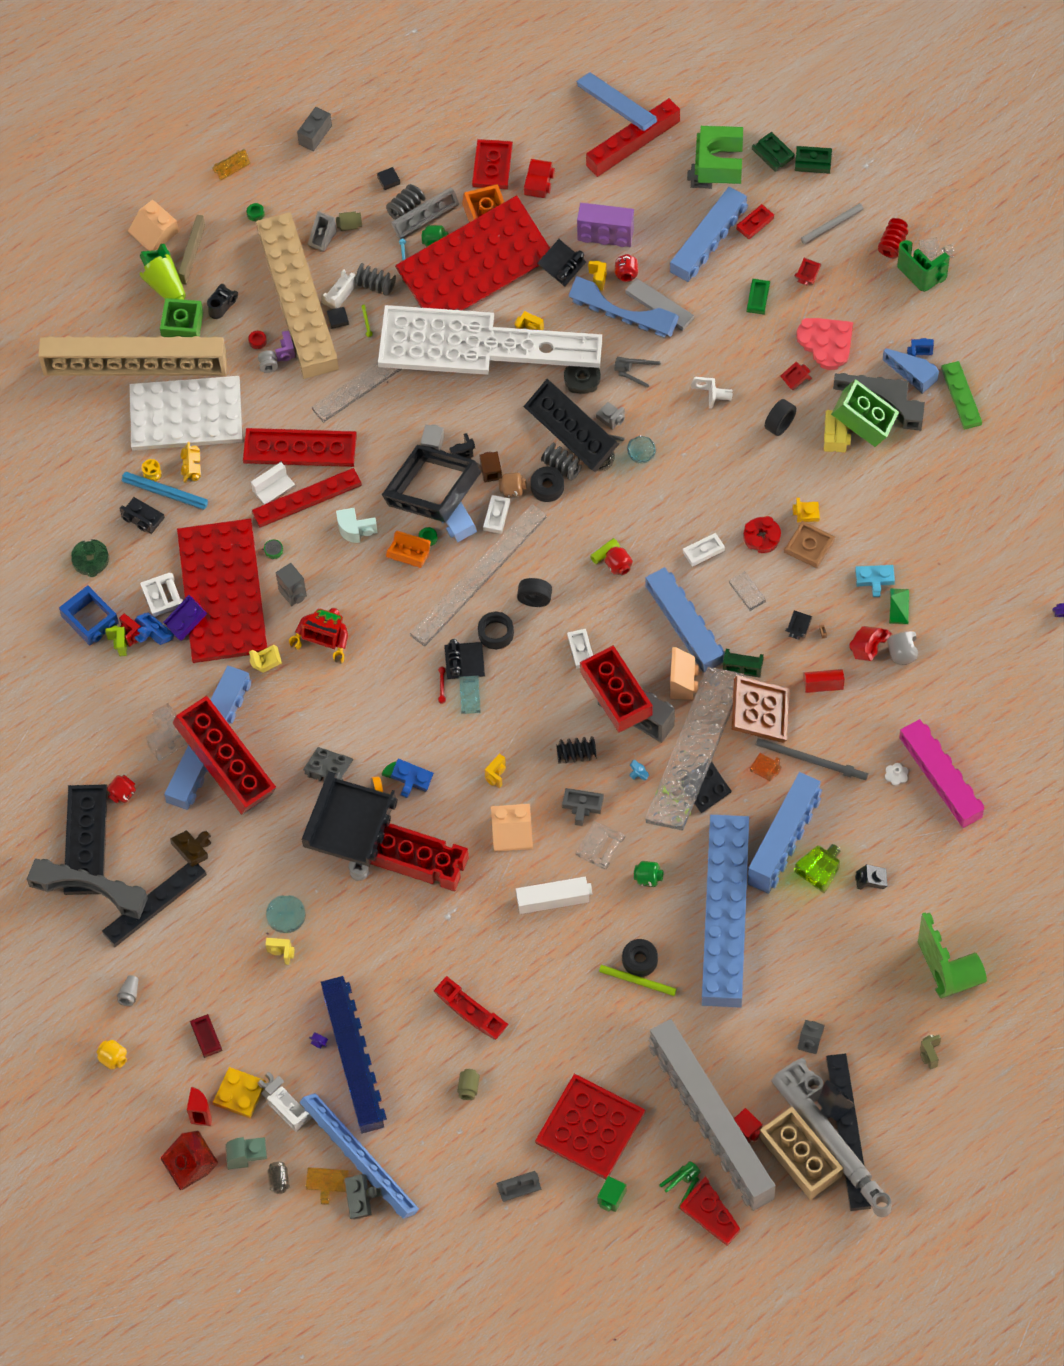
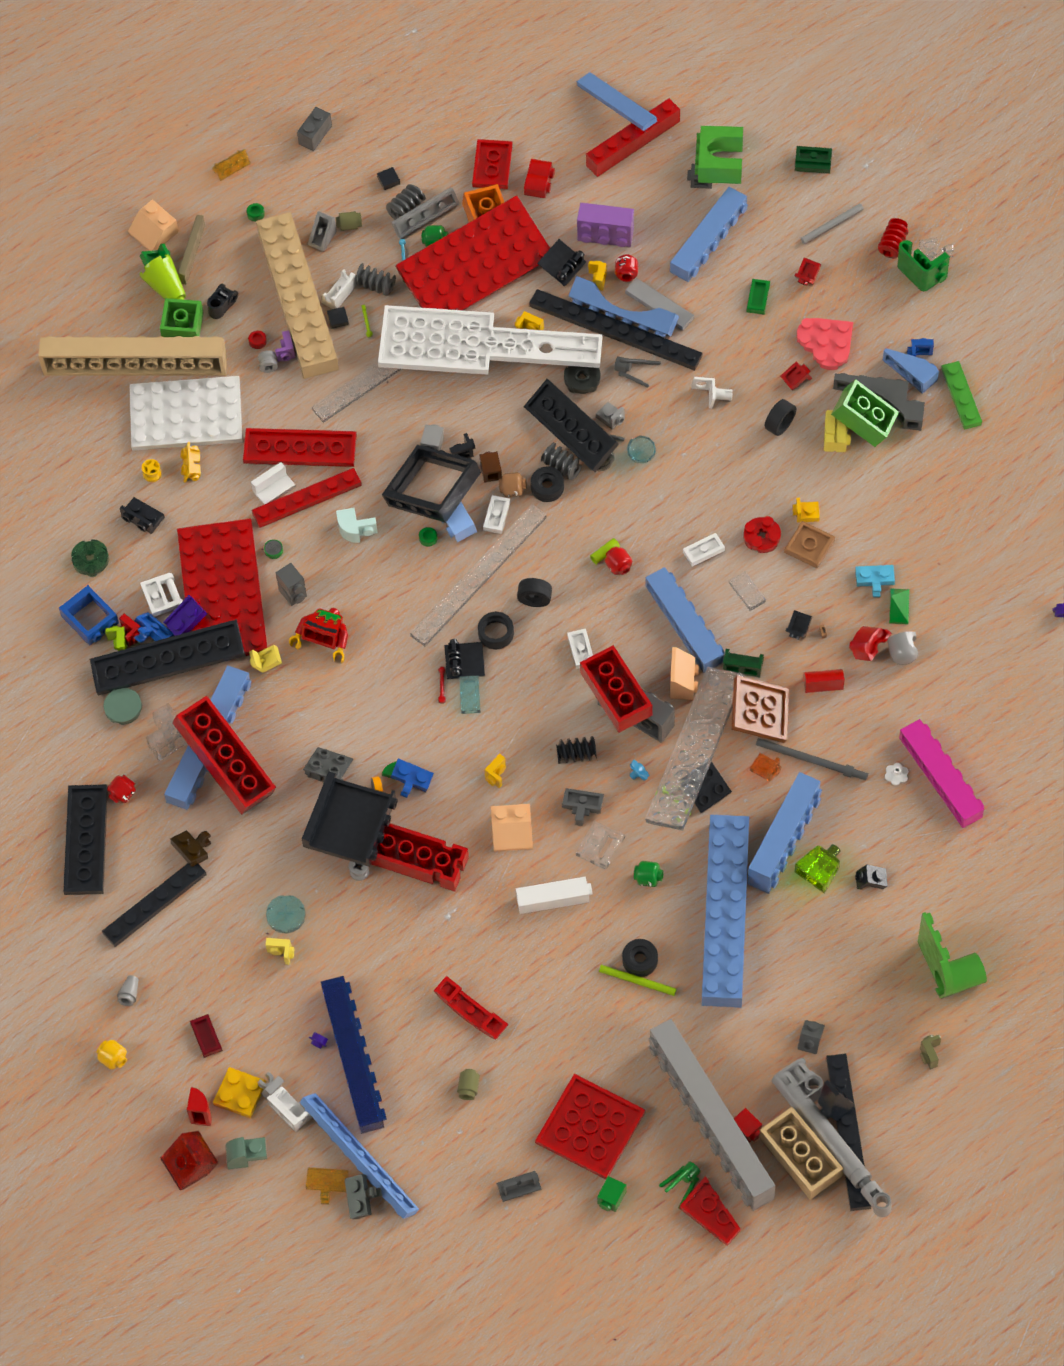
dark grey arch [27,858,148,919] -> none
dark azure axle [121,472,208,510] -> none
clear smoke brick [267,1162,290,1194] -> none
orange bracket [386,530,431,568] -> none
red plate [736,204,774,239] -> none
dark green plate [752,132,795,172] -> none
none -> black plate [90,619,246,696]
none -> sand green tile [103,688,142,725]
none -> black plate [529,289,703,371]

